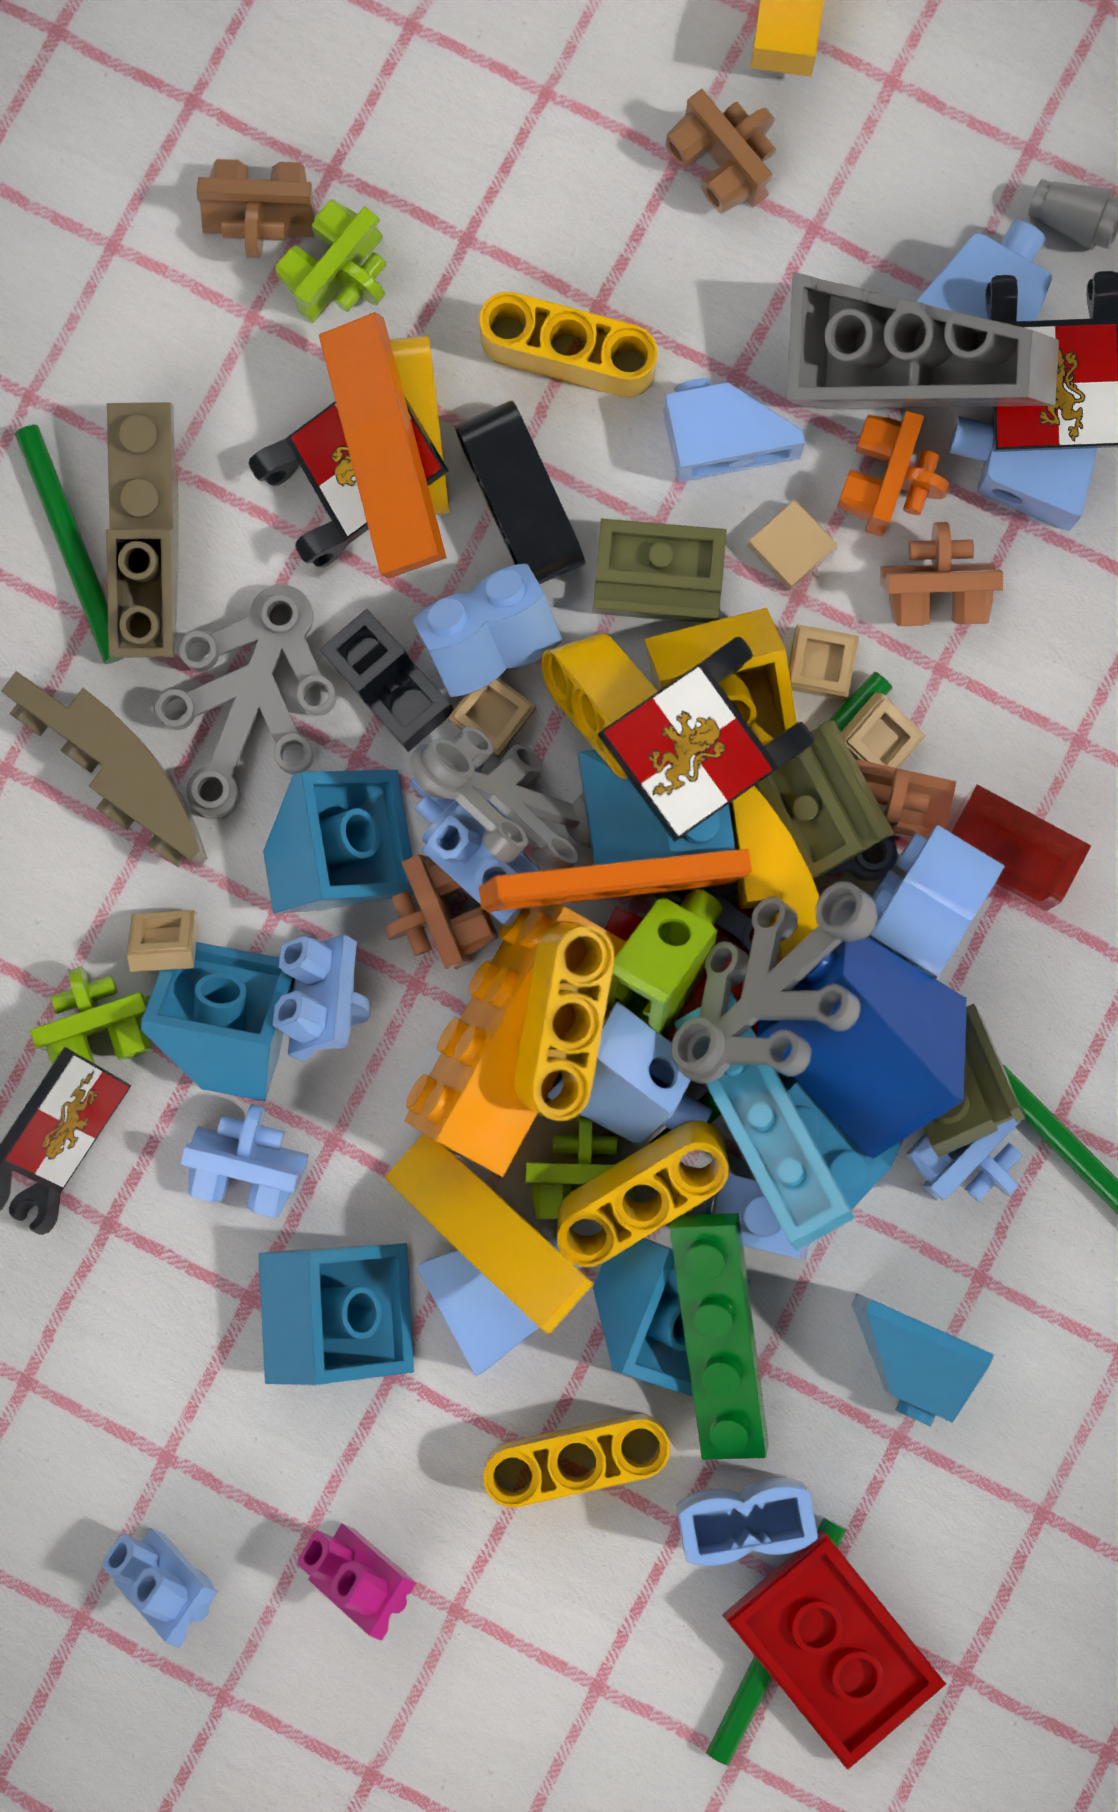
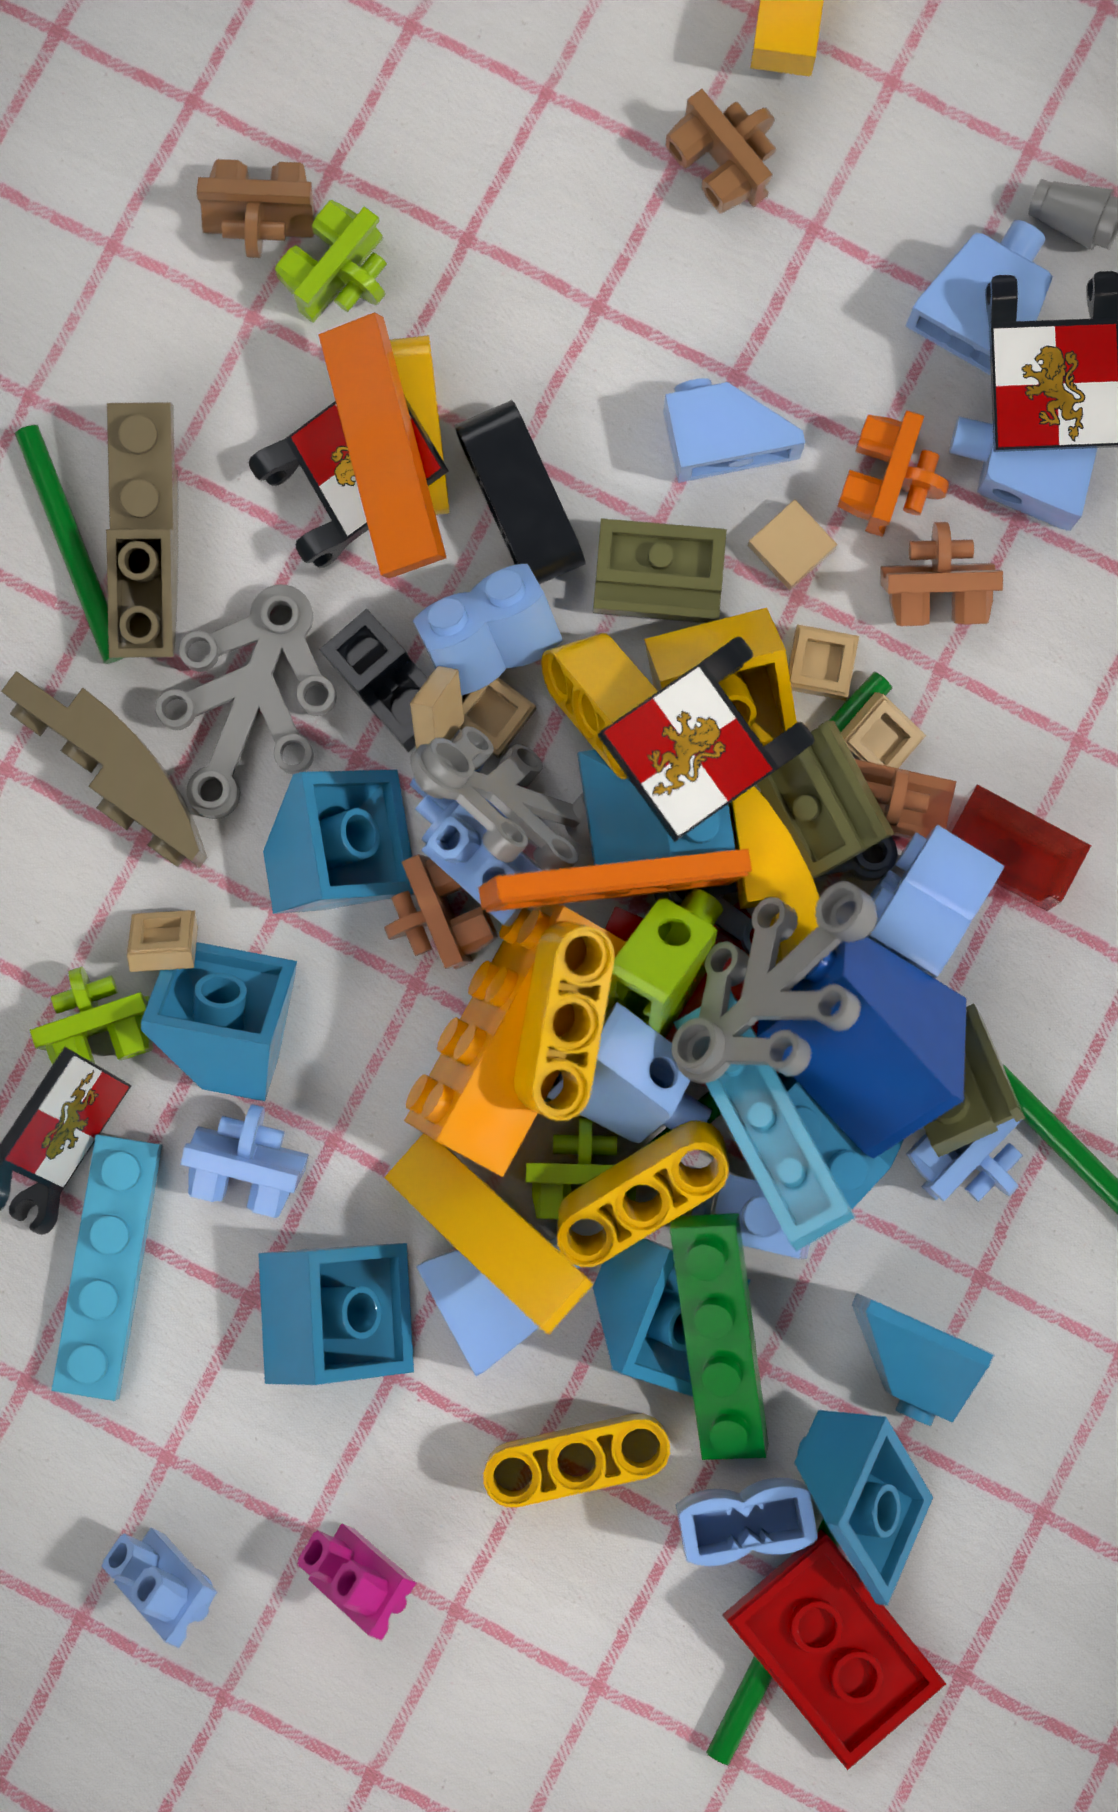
light blue hips [273,934,371,1061] -> none
yellow beam [479,292,658,397] -> none
light grey wedge [786,272,1059,409] -> none
none -> medium azure plate [51,1134,163,1401]
none -> tan tile [410,666,464,749]
none -> dark azure slope [794,1410,933,1606]

